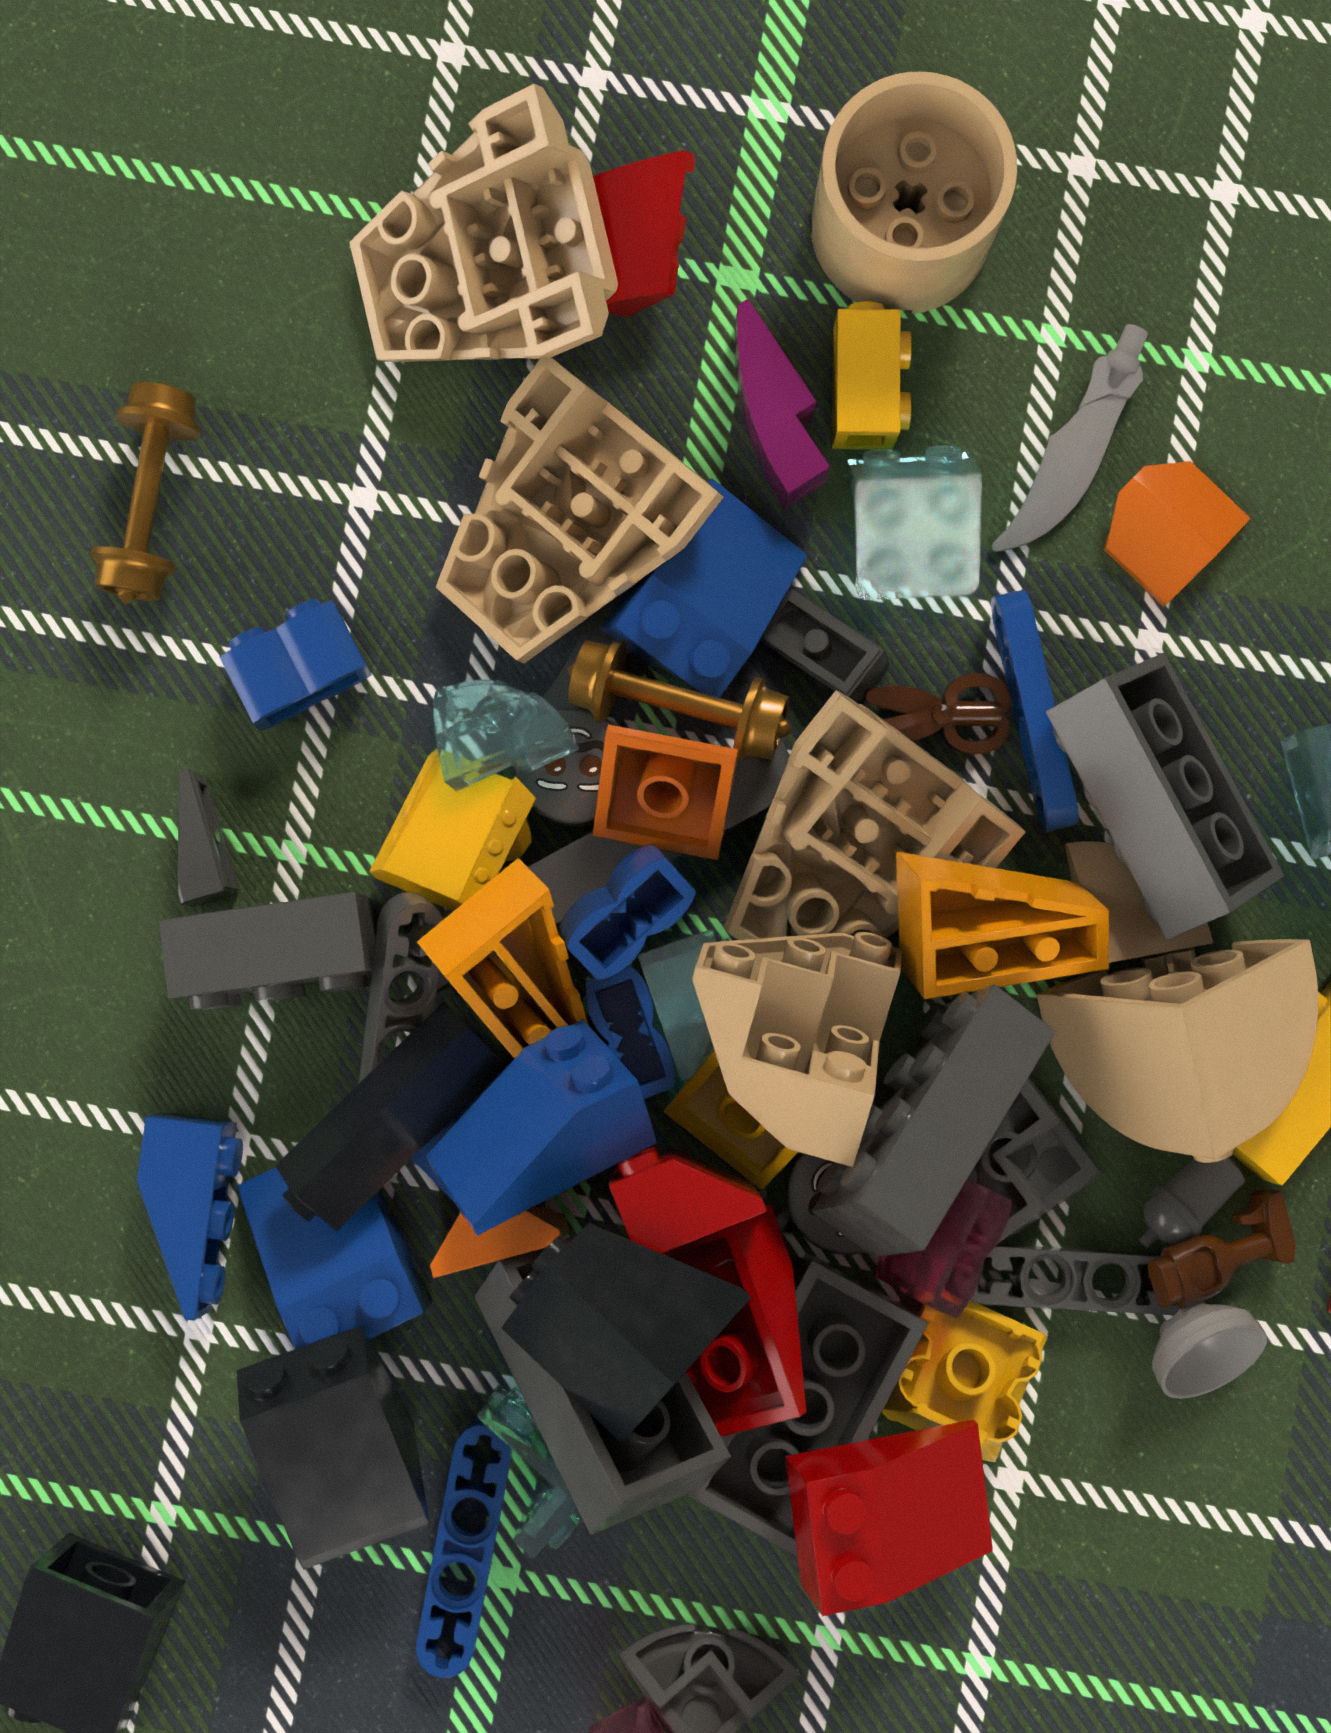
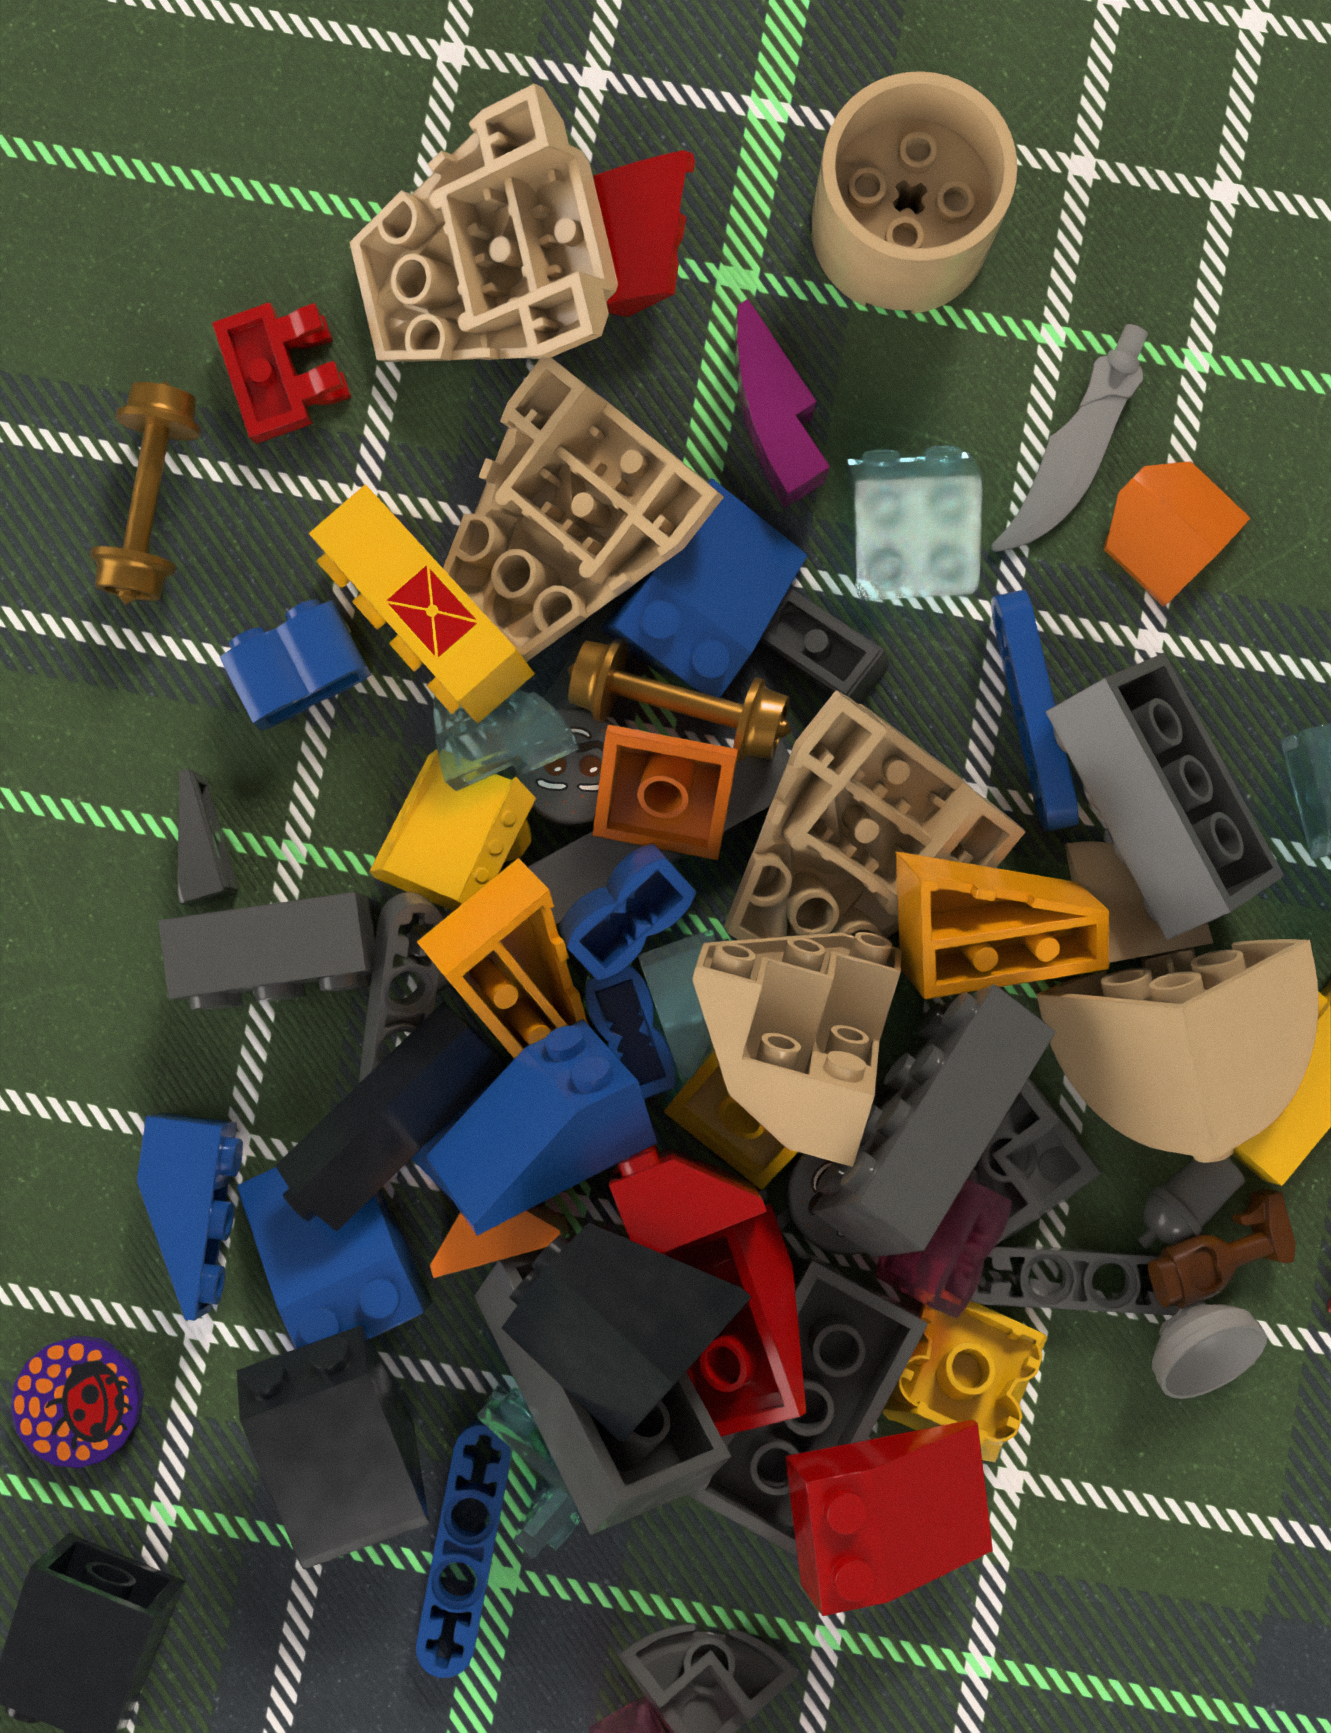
yellow brick [832,301,911,450] -> none
reddish brown piece [864,673,1011,755] -> none
none -> tile [11,1335,144,1468]
none -> red plate [212,302,352,444]
none -> yellow brick [308,484,535,724]

